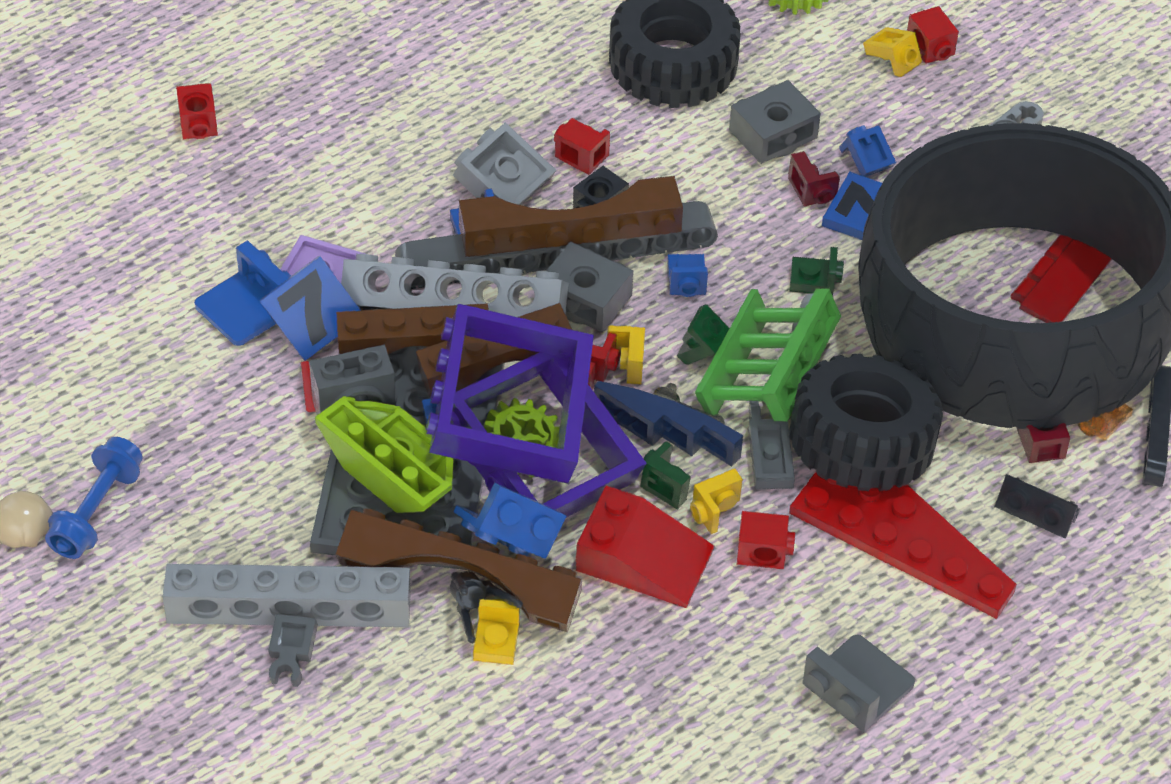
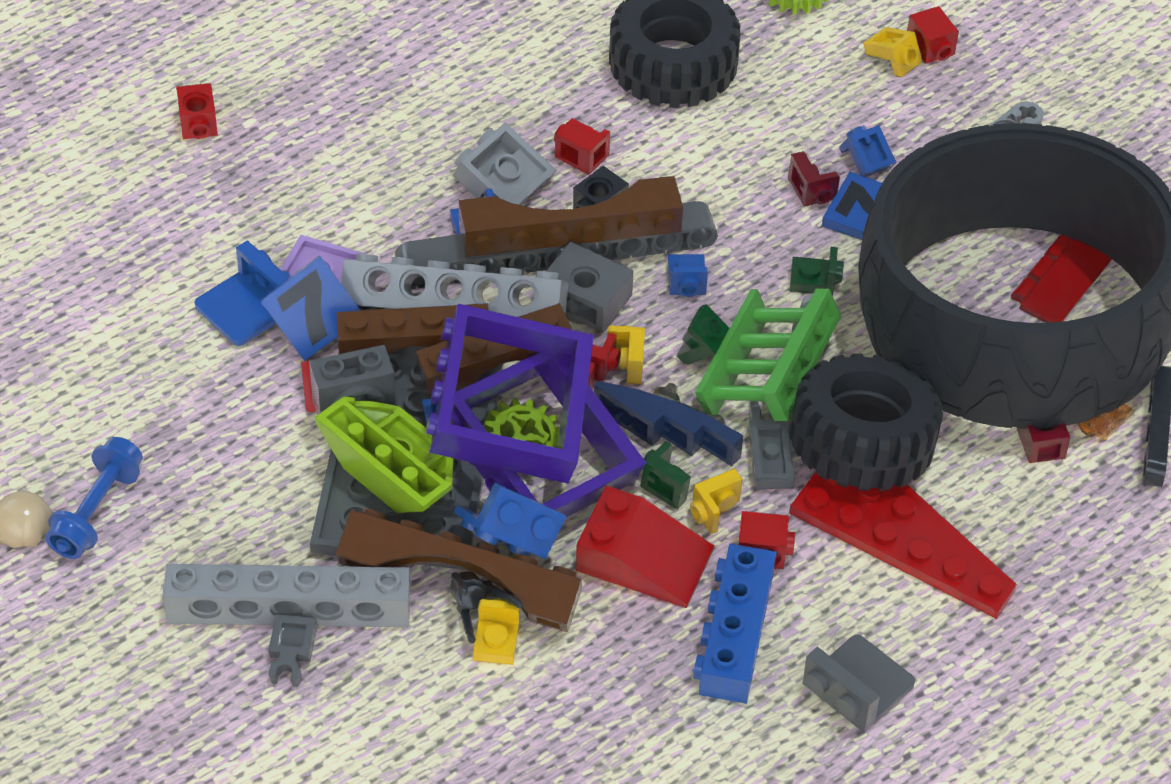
dark grey brick [729,80,821,164] -> none
black hinge [994,474,1080,539] -> none
none -> blue brick [693,543,776,704]

